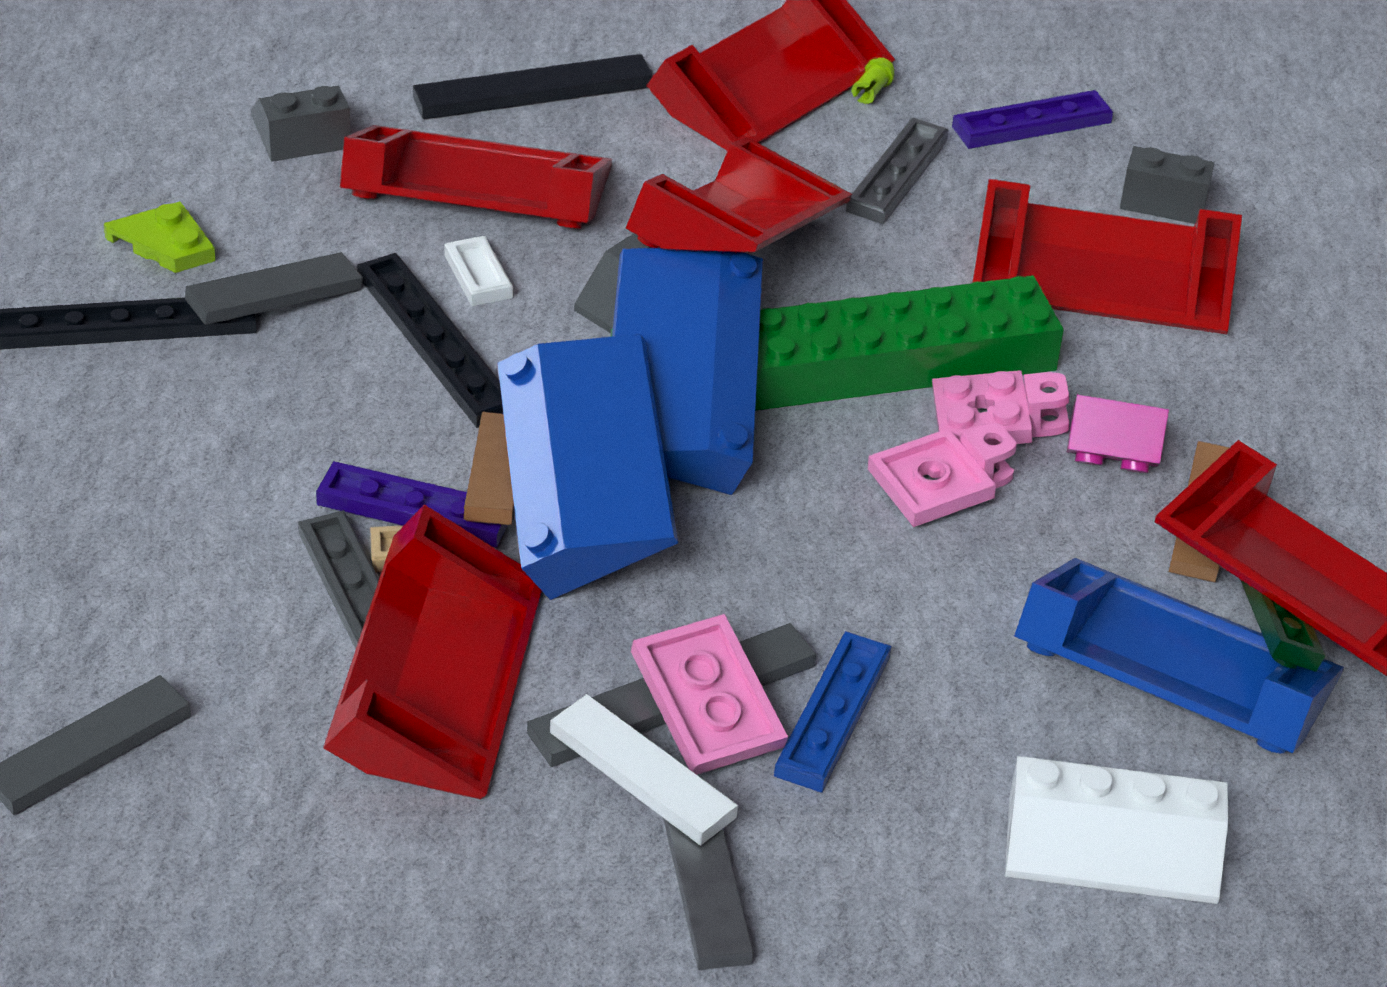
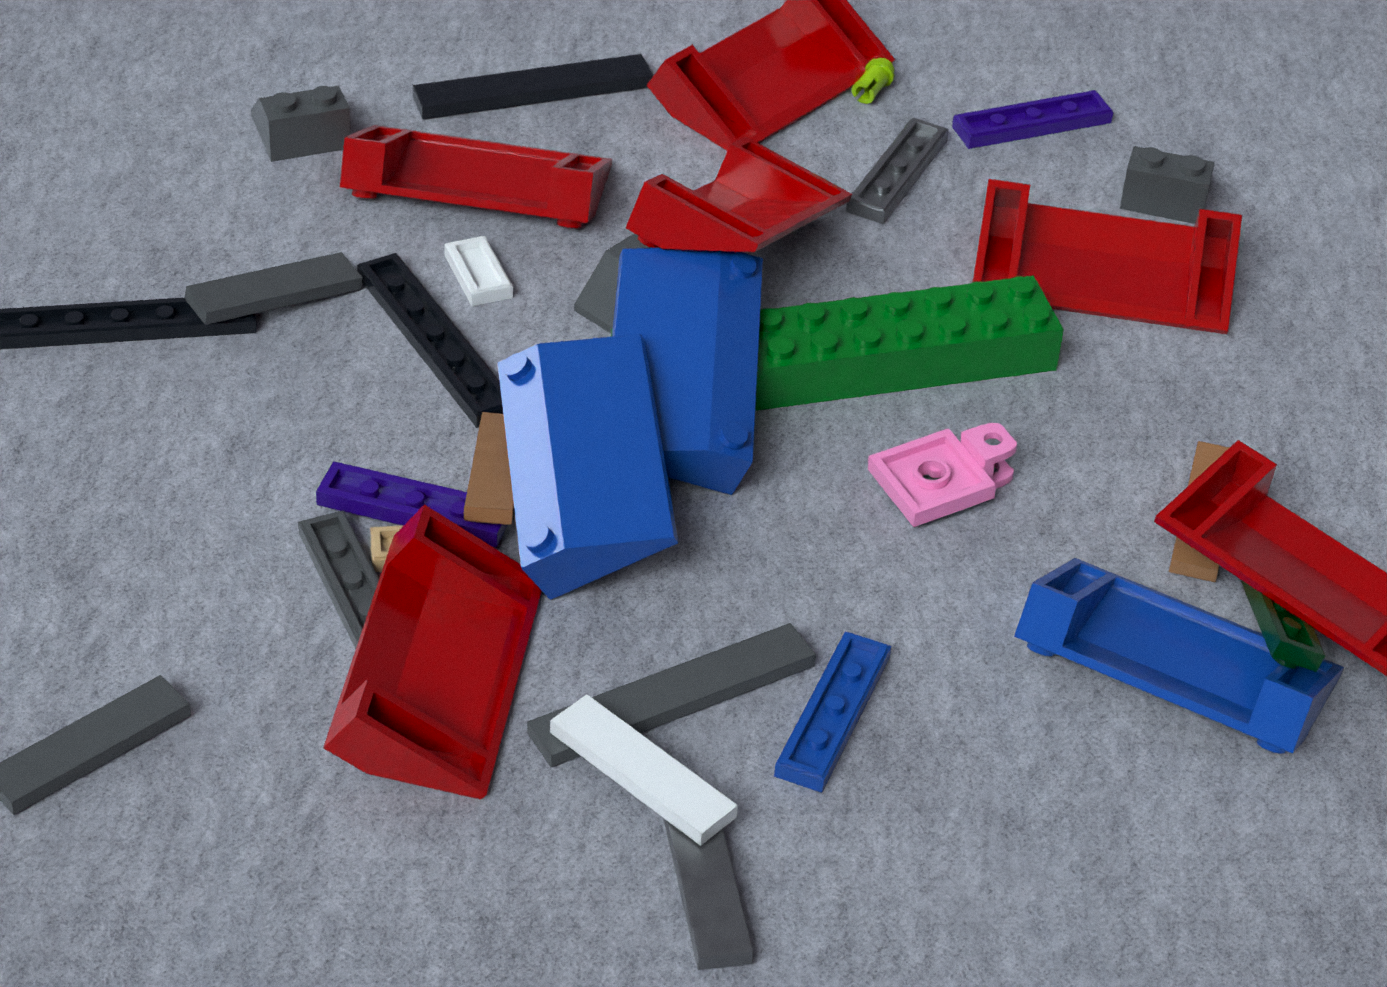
lime wing [103,201,216,273] -> none
bright pink plate [631,614,788,775] -> none
bright pink plate [932,370,1069,445] -> none
white slope [1005,756,1228,904] -> none
slope [1067,394,1169,473] -> none

